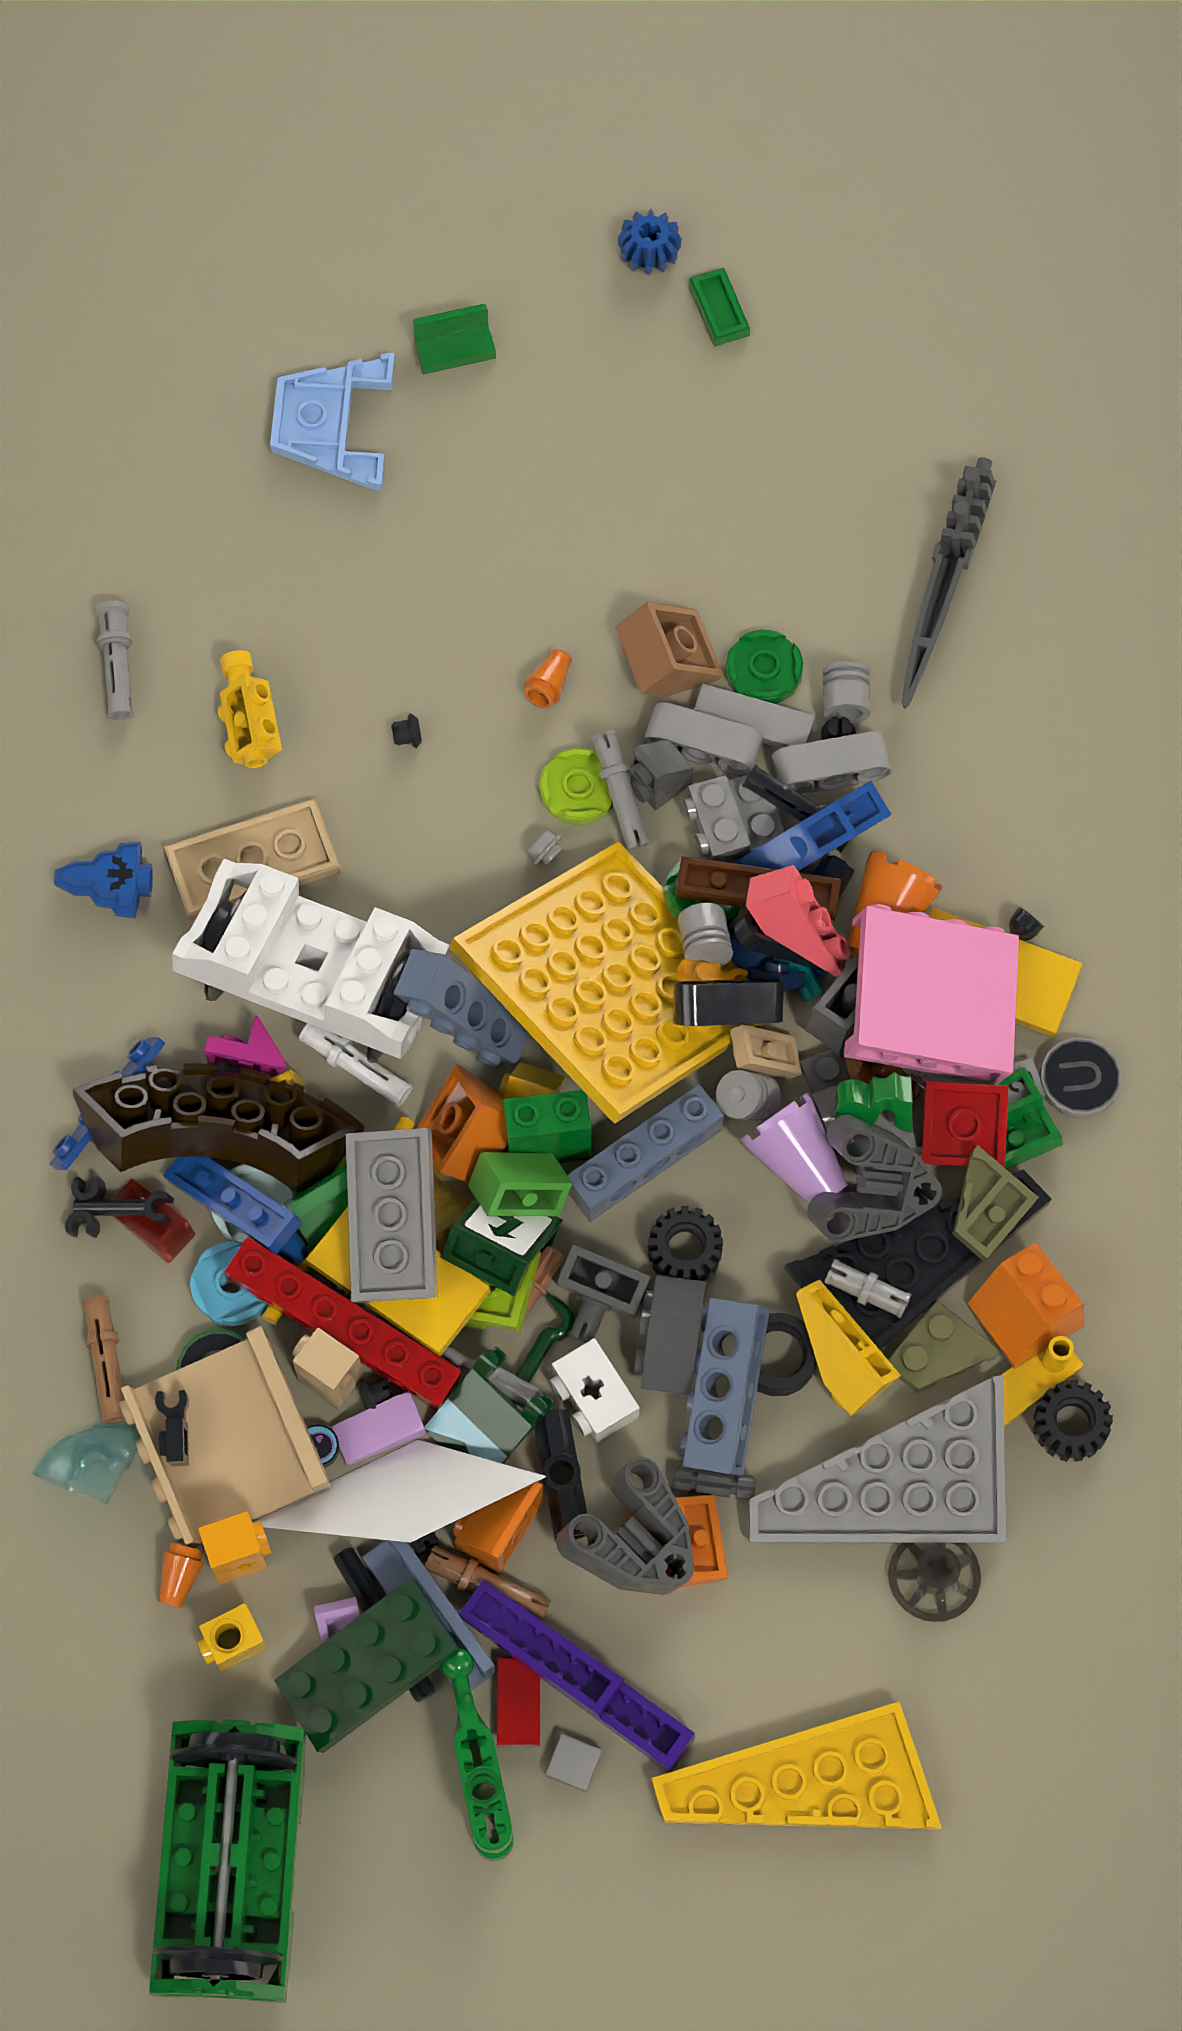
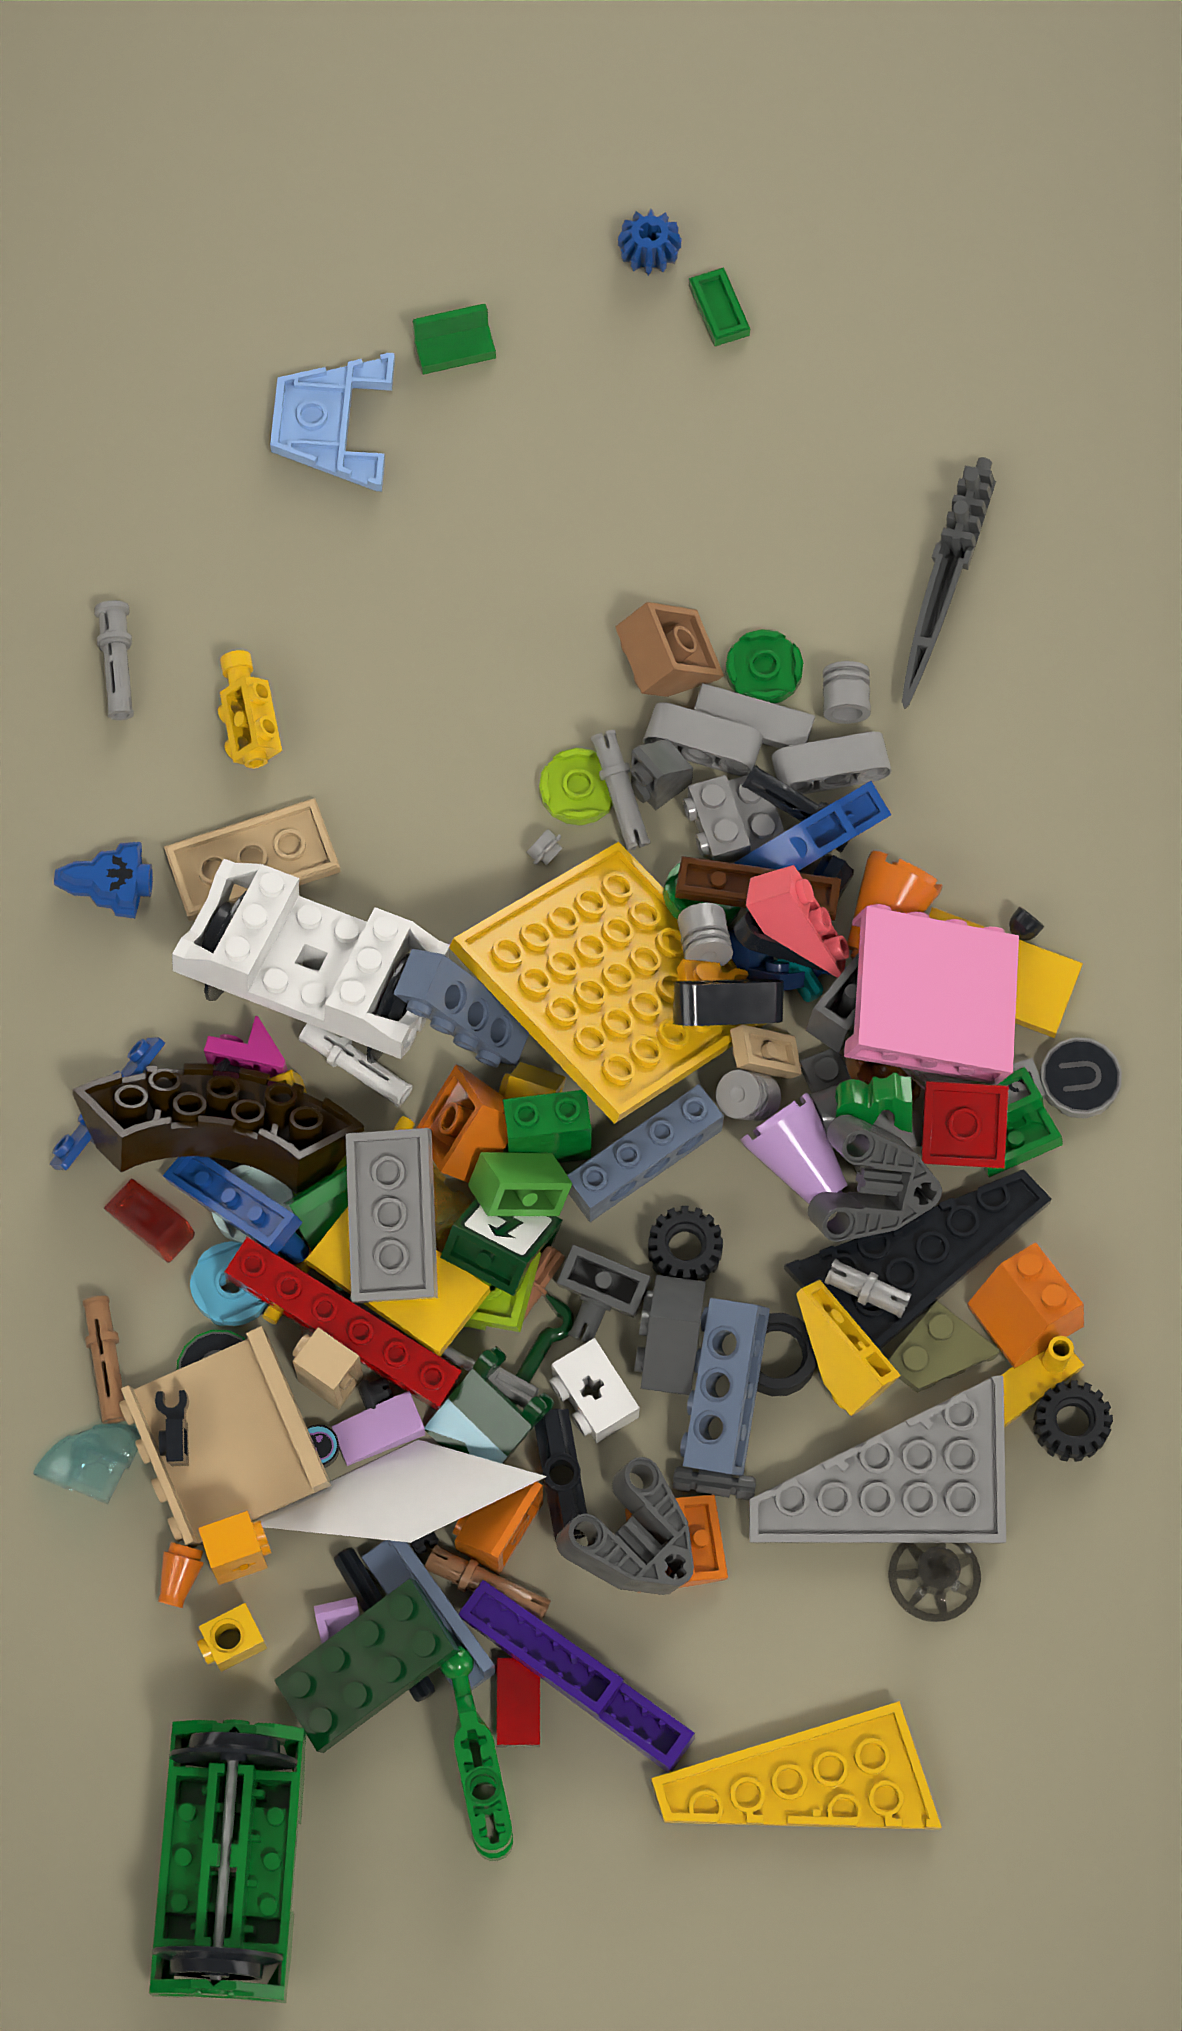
black bar [65,1177,174,1238] -> none
black piece [391,713,422,748] -> none
orange cone [524,649,572,708] -> none
light grey tile [545,1734,602,1793] -> none
black piece [821,716,856,740] -> none
olive wing [952,1145,1039,1261] -> none

